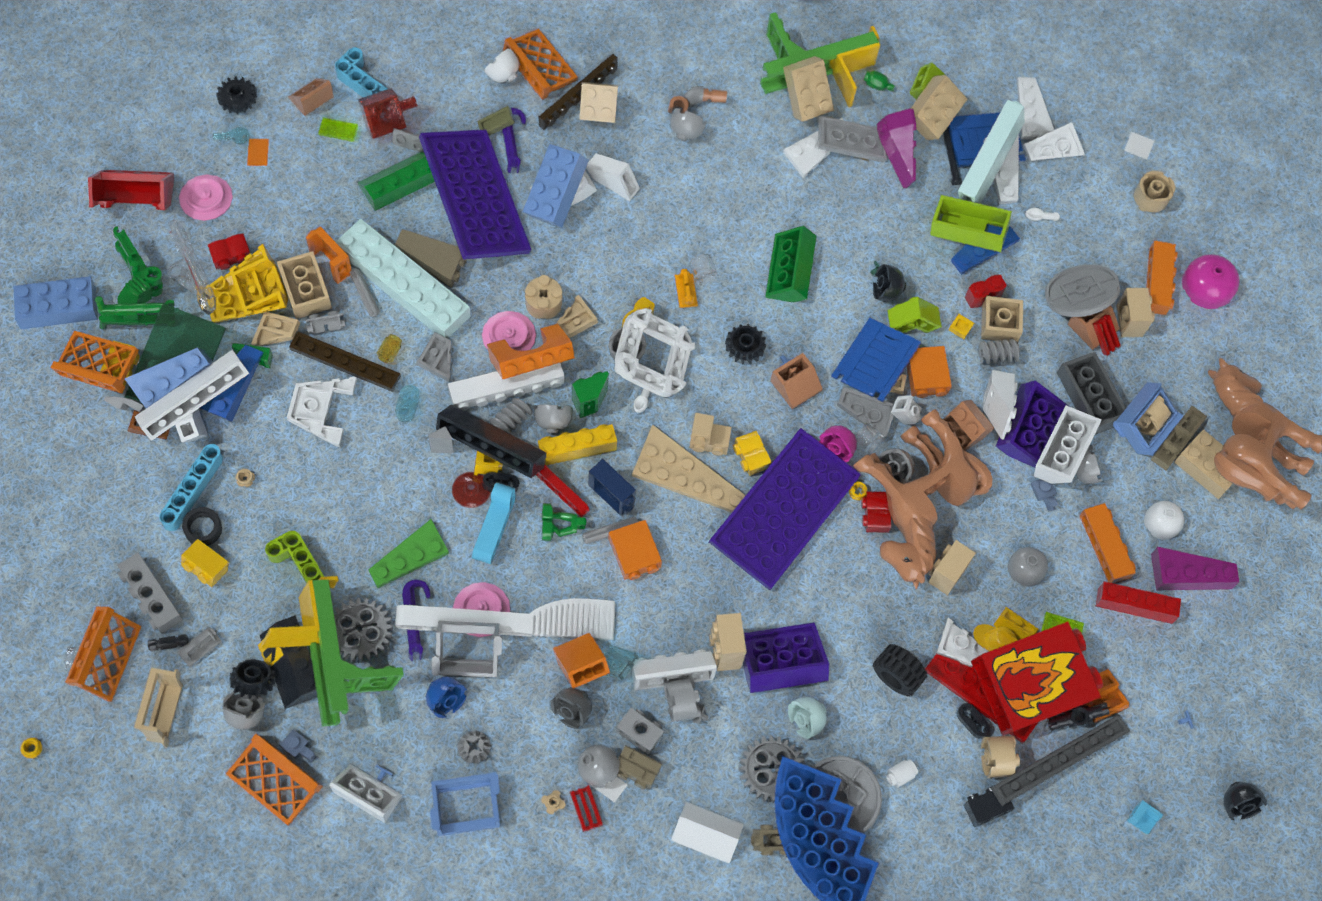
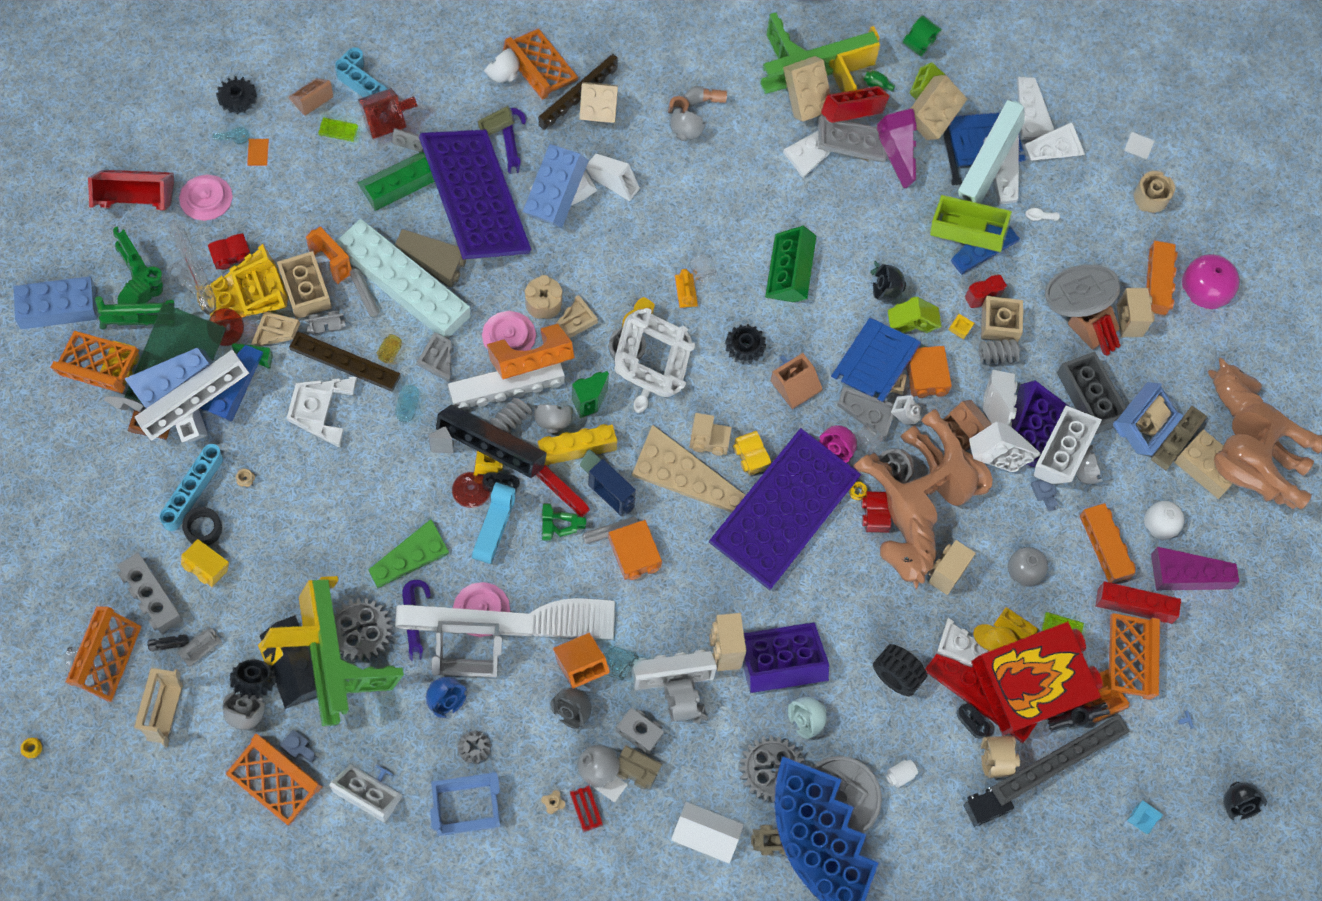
lime beam [265,531,331,593] -> none
none -> clear red dish [207,308,244,346]
none -> sand green slope [580,449,601,474]
none -> red brick [821,86,890,123]
none -> green brick [902,15,942,57]
none -> white slope [969,421,1041,472]
none -> orange fence [1108,613,1160,700]

